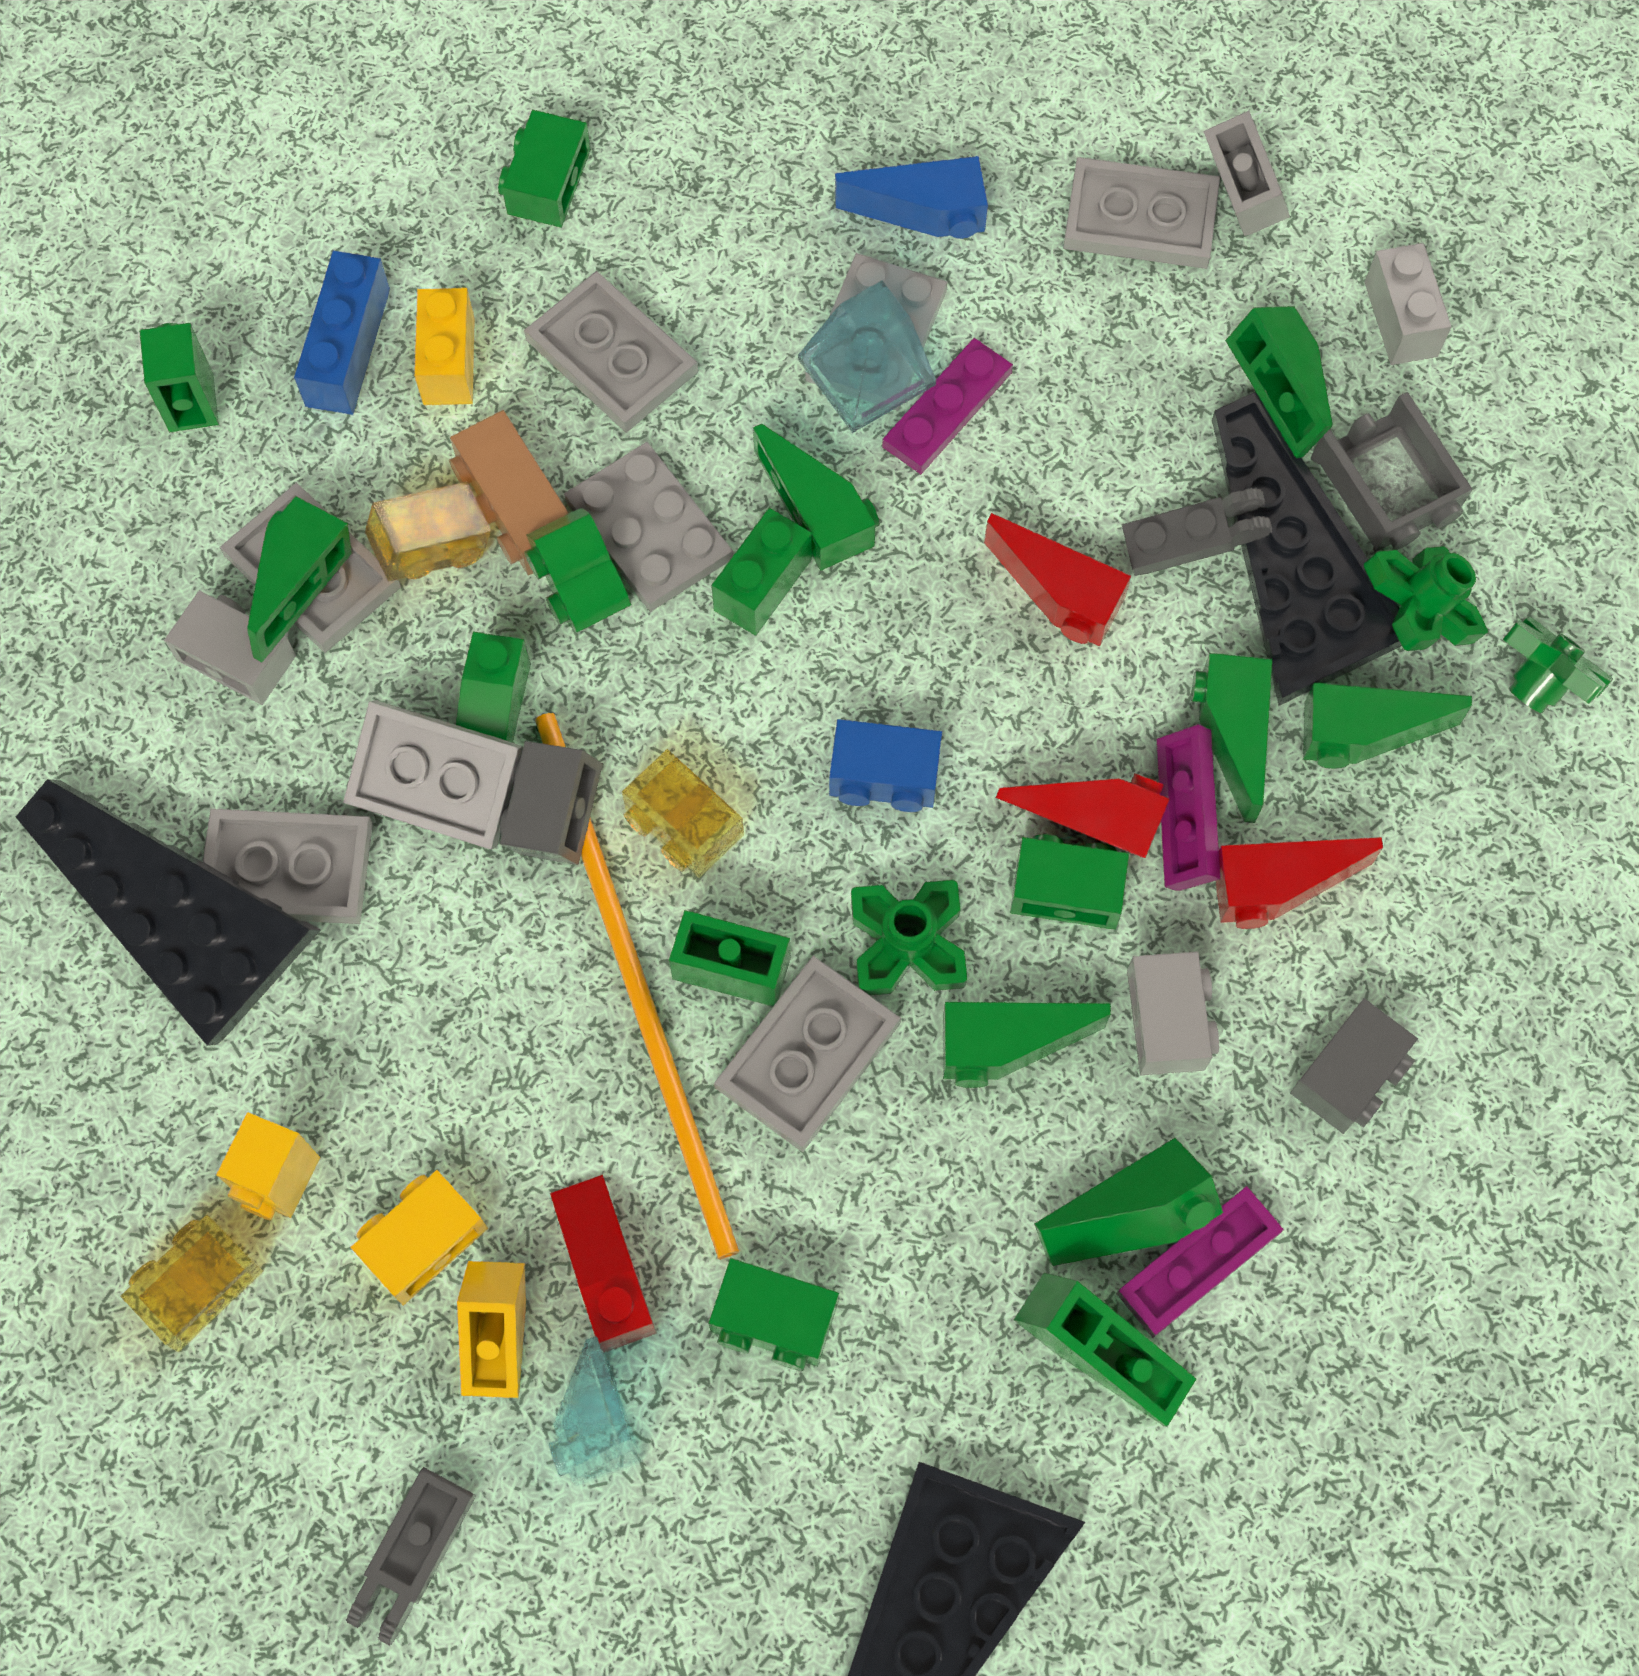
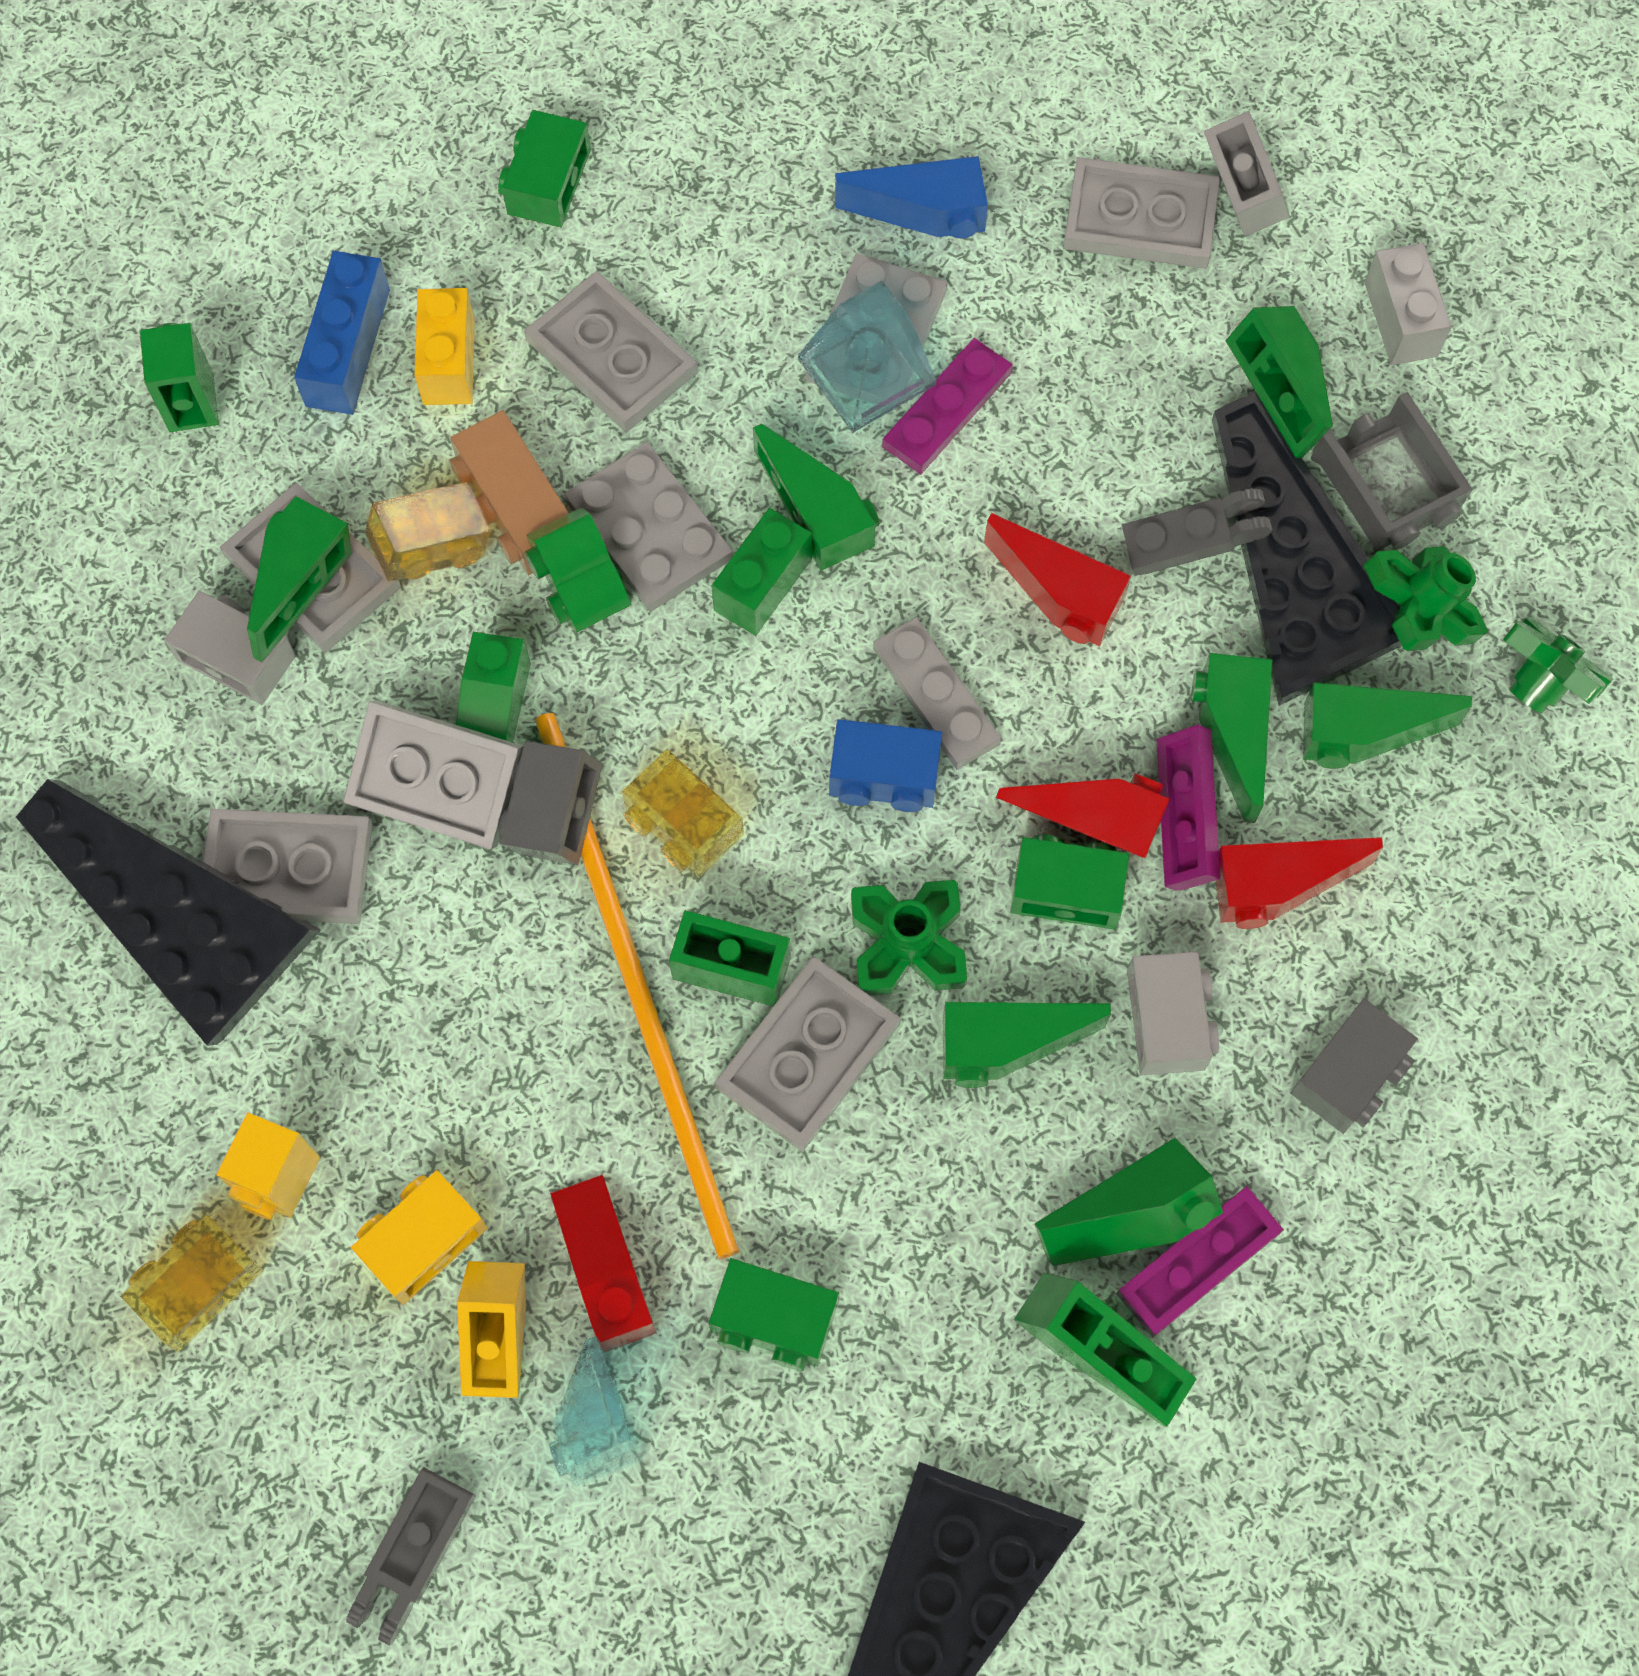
none -> light grey plate [873,617,1001,770]

